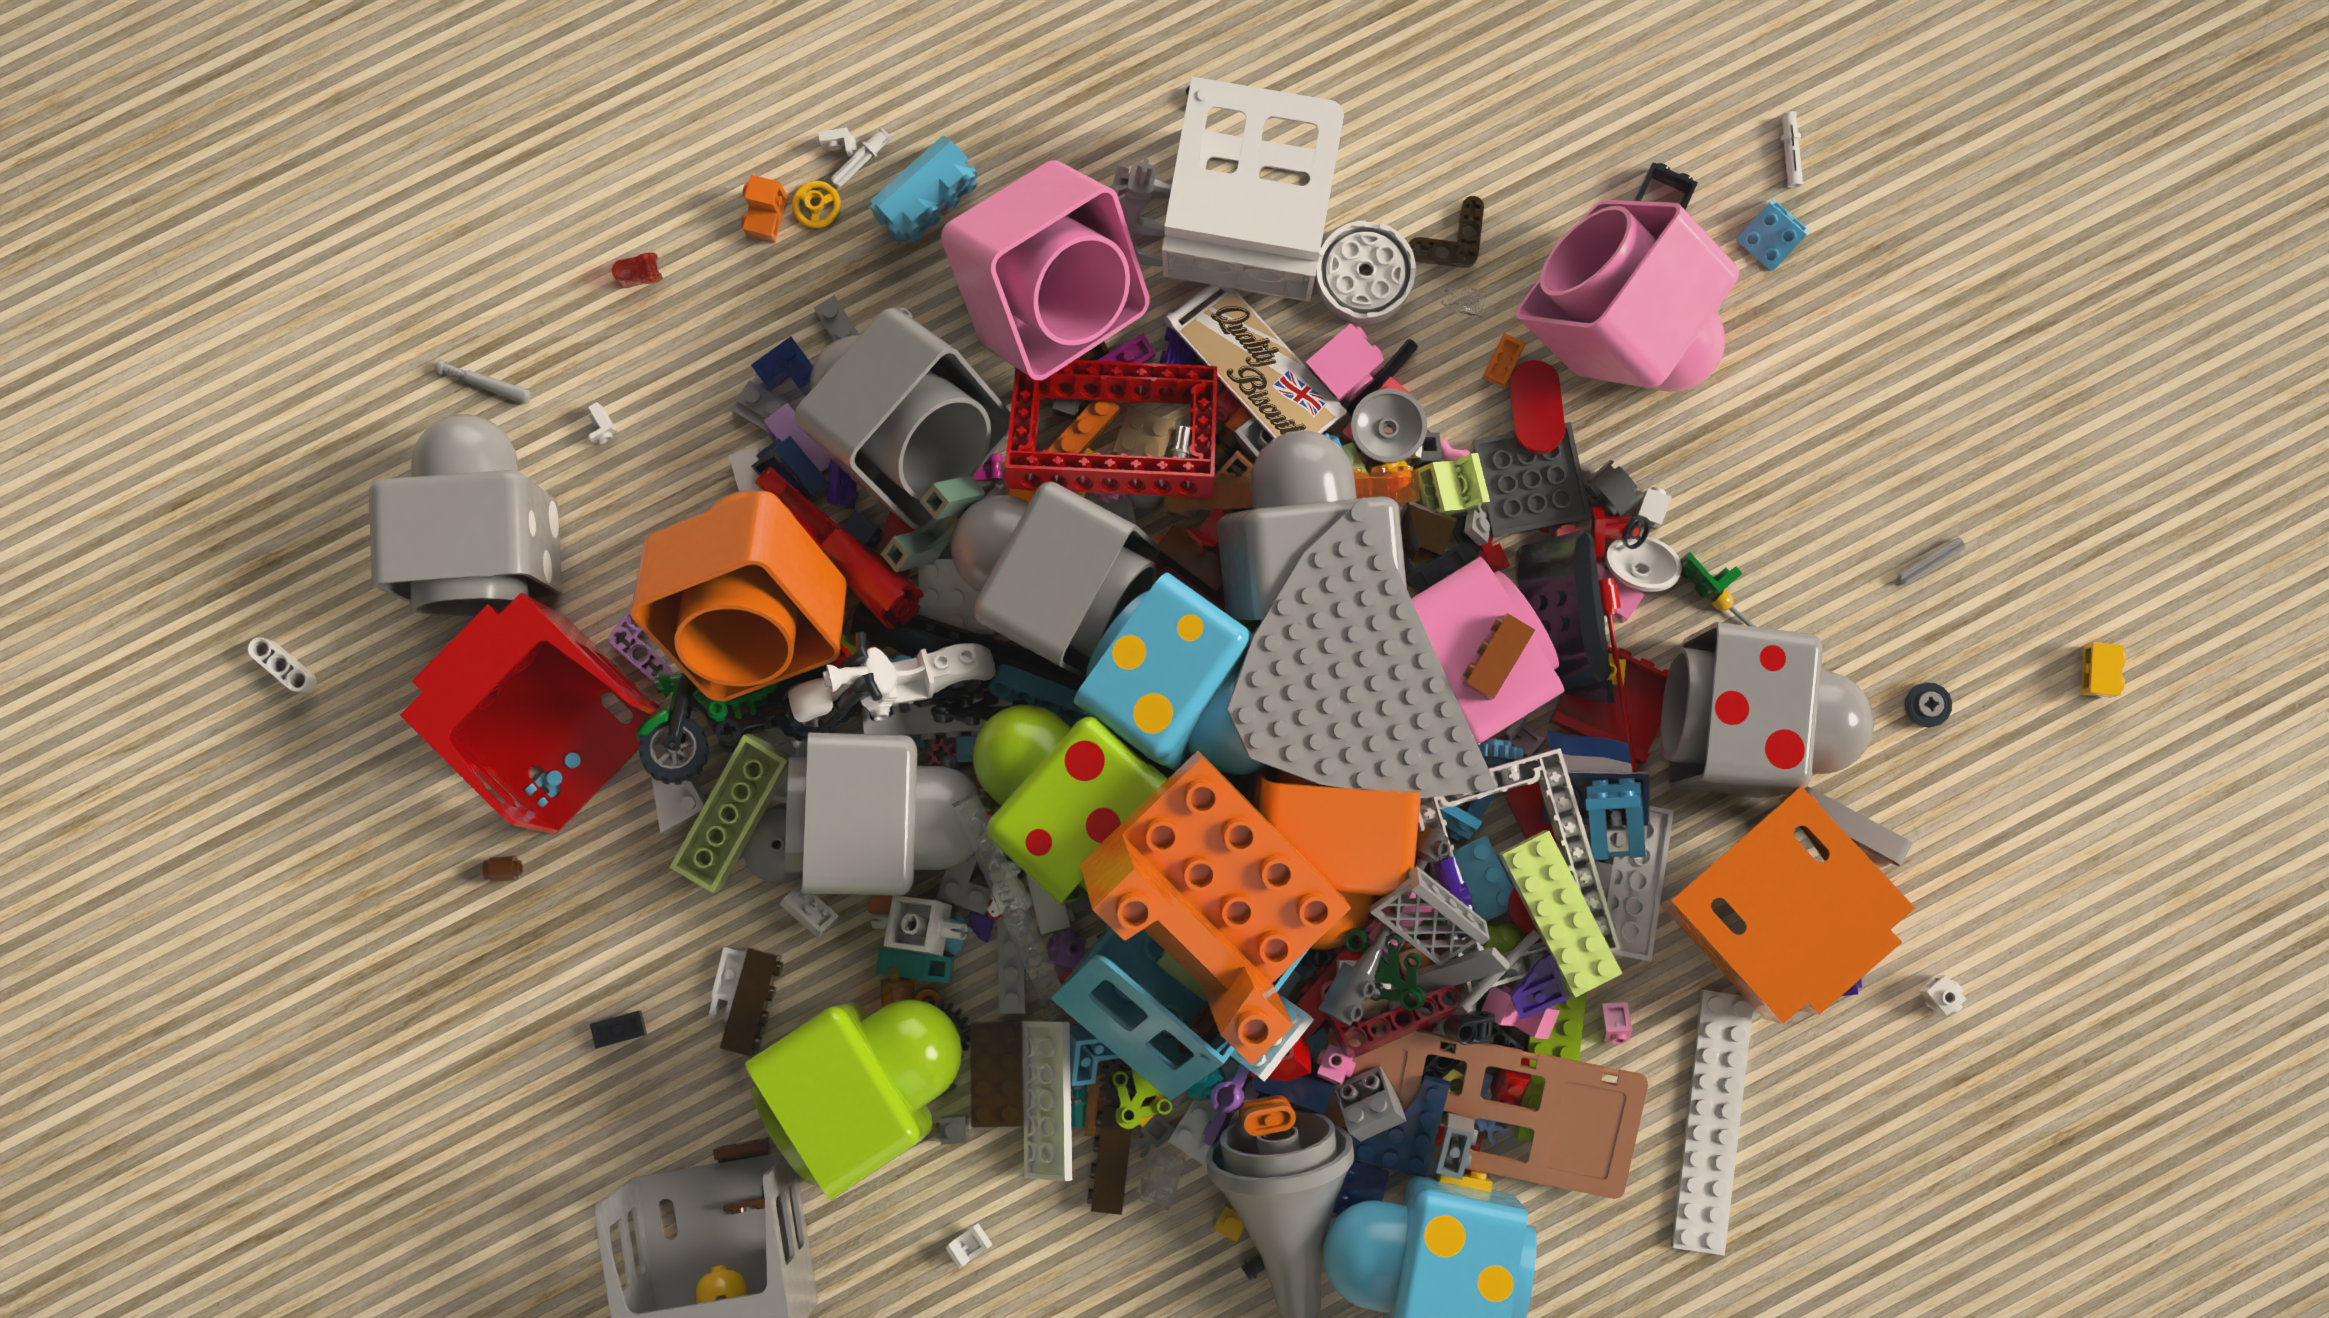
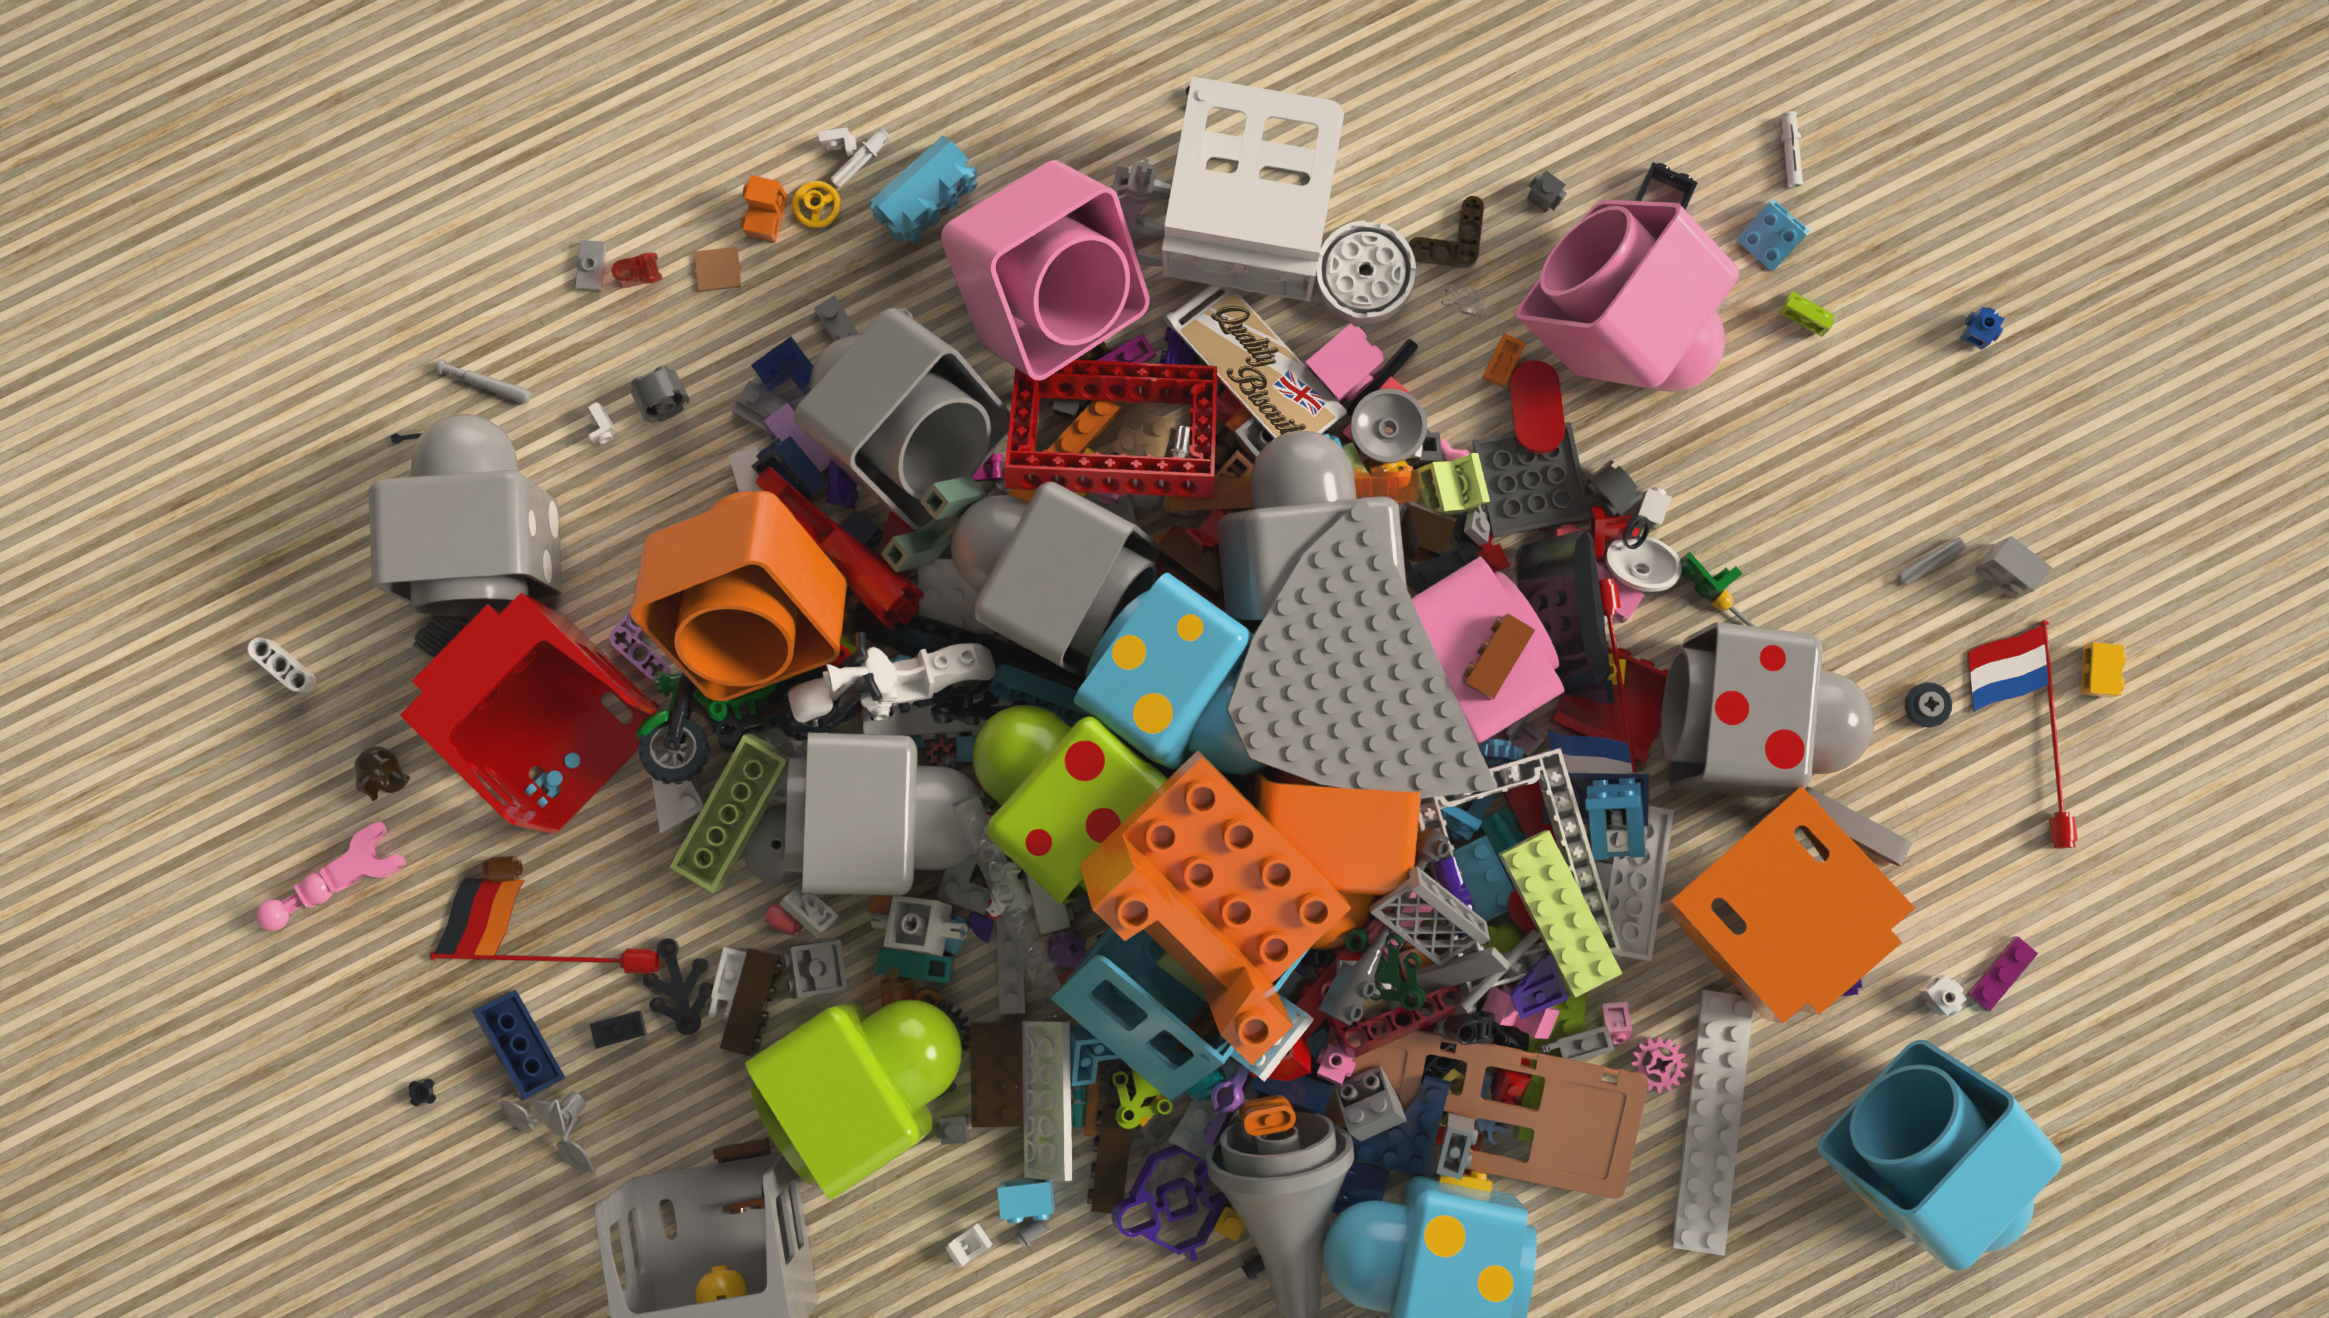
none -> bright pink piece [255,822,406,932]
none -> dark brown hair [354,746,410,801]
none -> black hinge [391,433,422,444]
none -> black plate [409,1078,436,1106]
none -> dark grey brick [413,615,470,659]
none -> flag [429,878,660,974]
none -> dark blue slope [472,990,565,1101]
none -> light grey plant [499,1091,597,1172]
none -> light grey plate [575,240,607,292]
none -> dark grey brick [631,365,690,422]
none -> black plant [643,938,714,1035]
none -> medium nougat piece [694,247,742,292]
none -> coral brick [765,903,804,936]
none -> light grey plate [783,939,848,999]
none -> medium azure brick [997,1179,1055,1223]
none -> light grey pin [1015,1220,1050,1247]
none -> dark purple piece [1111,1145,1228,1262]
none -> teal brick [1478,808,1528,868]
none -> dark grey brick [1527,170,1567,212]
none -> light grey hinge [1537,1025,1614,1061]
none -> bright pink gear [1629,1036,1687,1093]
none -> lime bracket [1779,291,1835,337]
none -> medium azure piece [1818,1040,2062,1271]
none -> blue brick [1960,307,2004,350]
none -> magenta plate [1967,936,2038,1011]
none -> flag [1968,620,2078,849]
none -> light grey piece [1976,536,2052,598]

